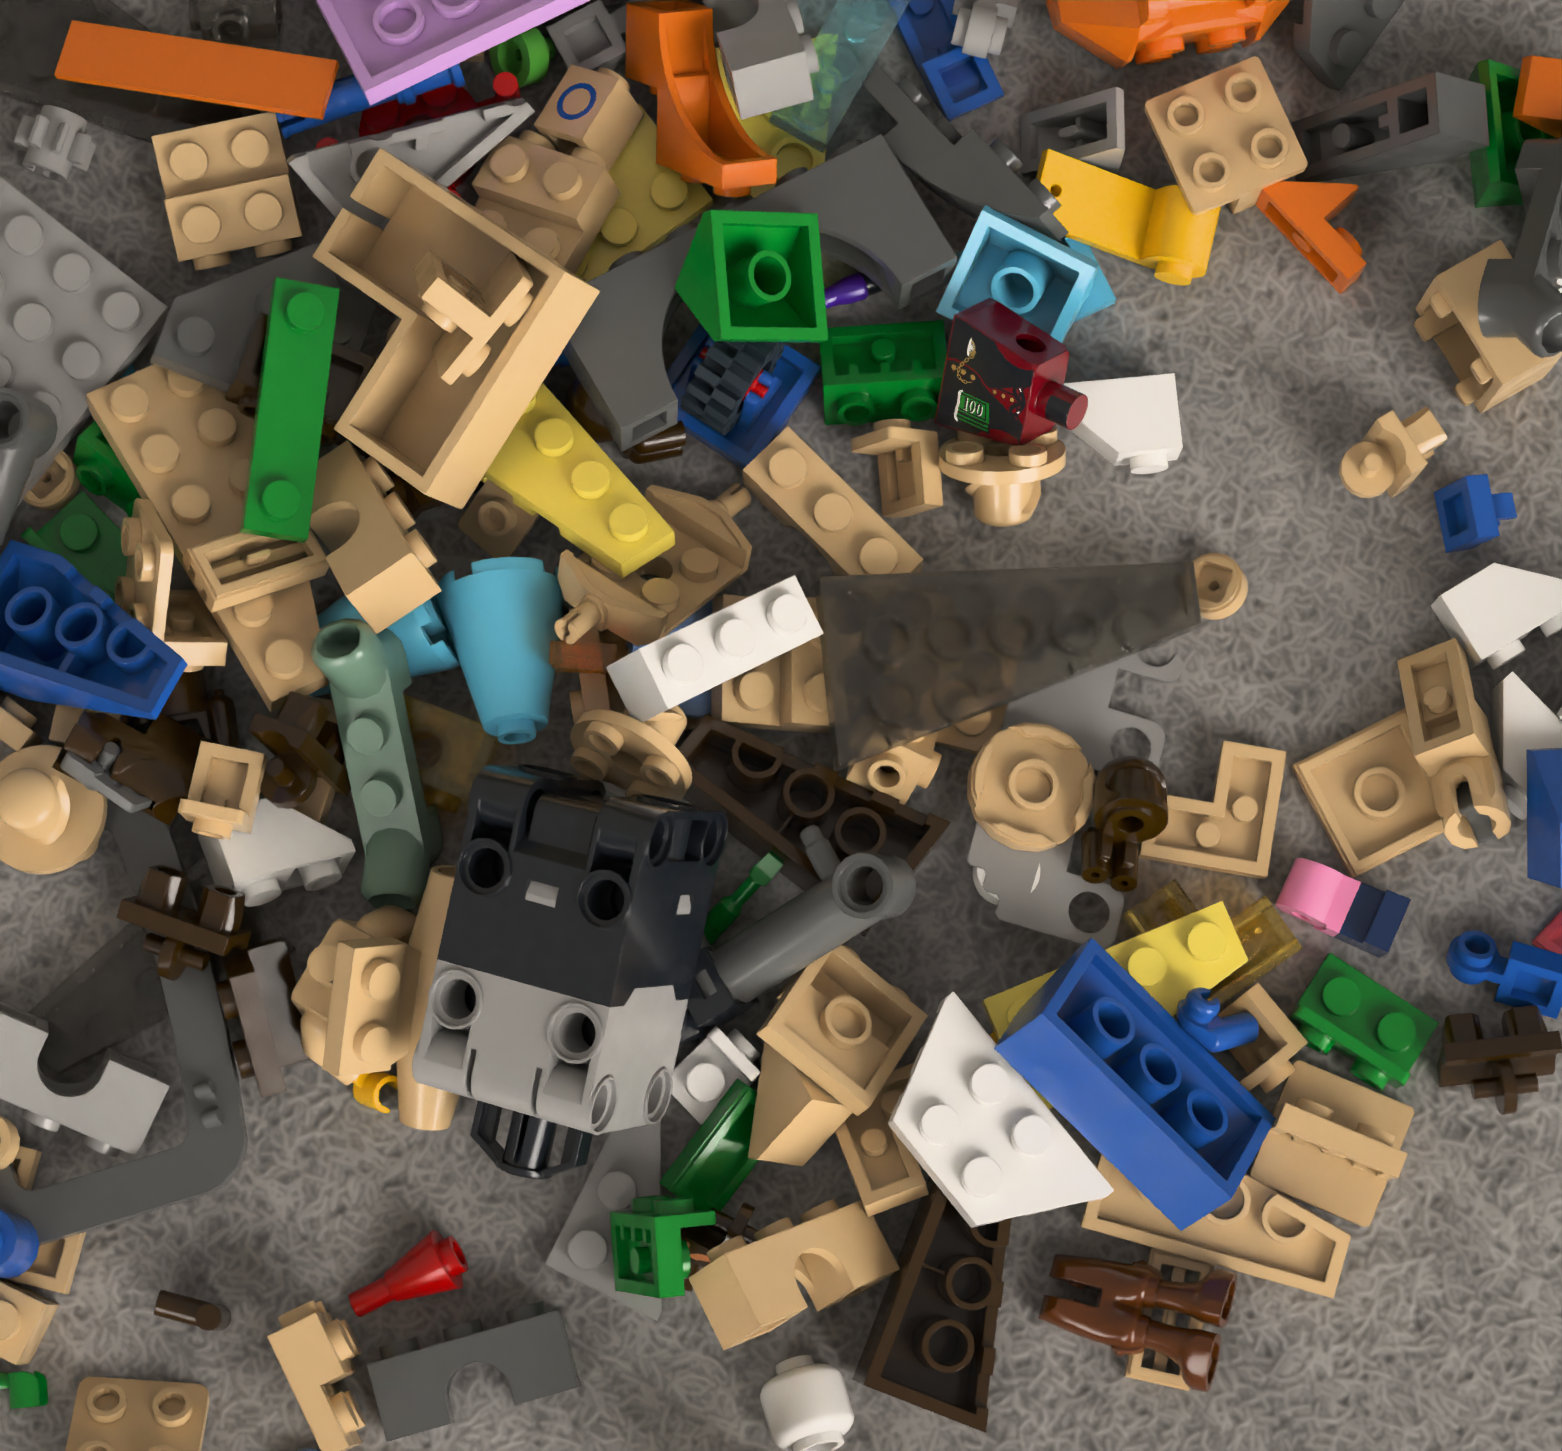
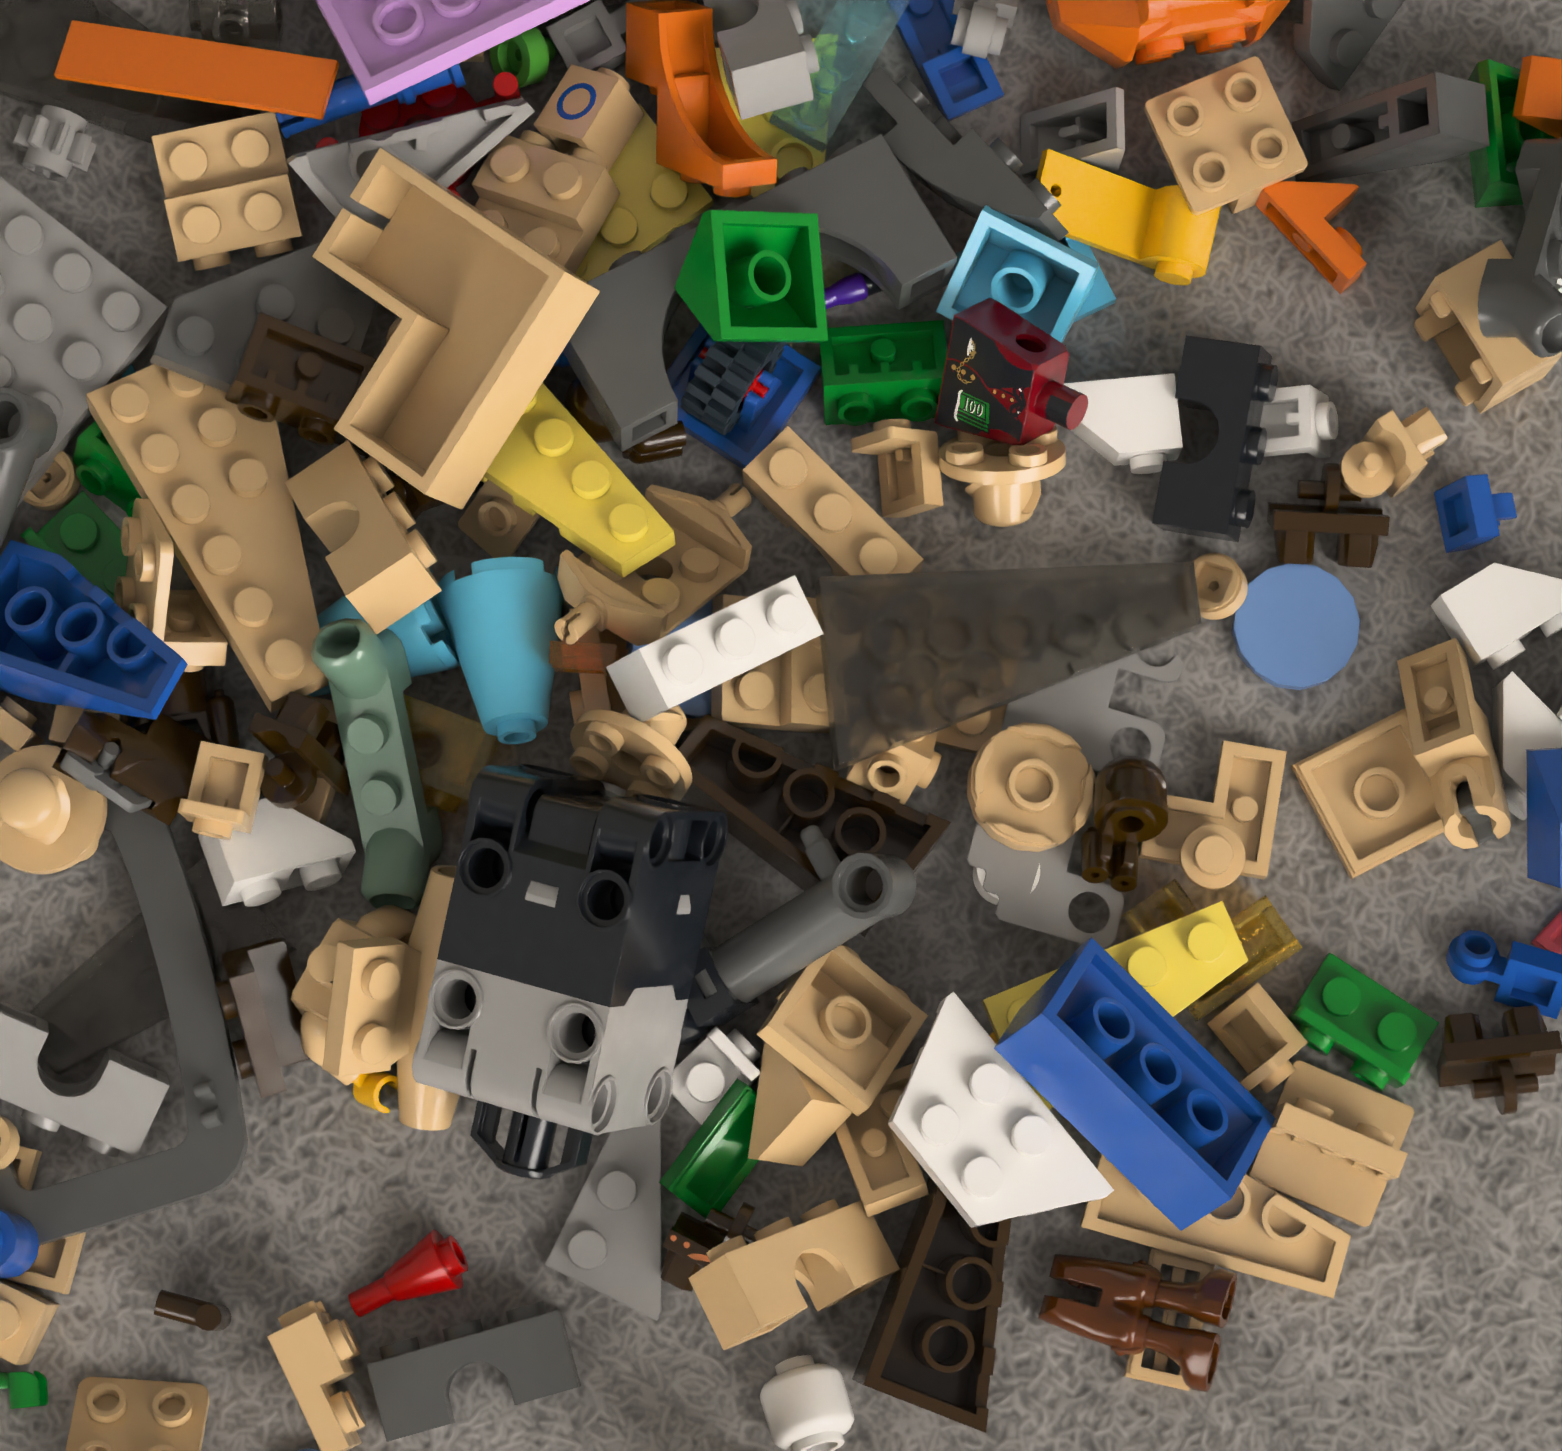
dark brown hips [116,864,252,981] -> none
tan tile [182,527,329,613] -> none
green plate [240,277,340,543] -> none
tan bracket [413,249,533,385] -> none
green bracket [610,1195,716,1298] -> none
green piece [704,849,785,946] -> none
blue arm [1176,987,1259,1053] -> none
leg [1275,858,1411,958] -> none
none -> black arch [1152,335,1278,542]
none -> tan plate [1180,824,1246,889]
none -> medium blue tile [1232,564,1360,690]
none -> white bracket [1260,385,1339,458]
none -> dark brown hips [1267,463,1390,568]

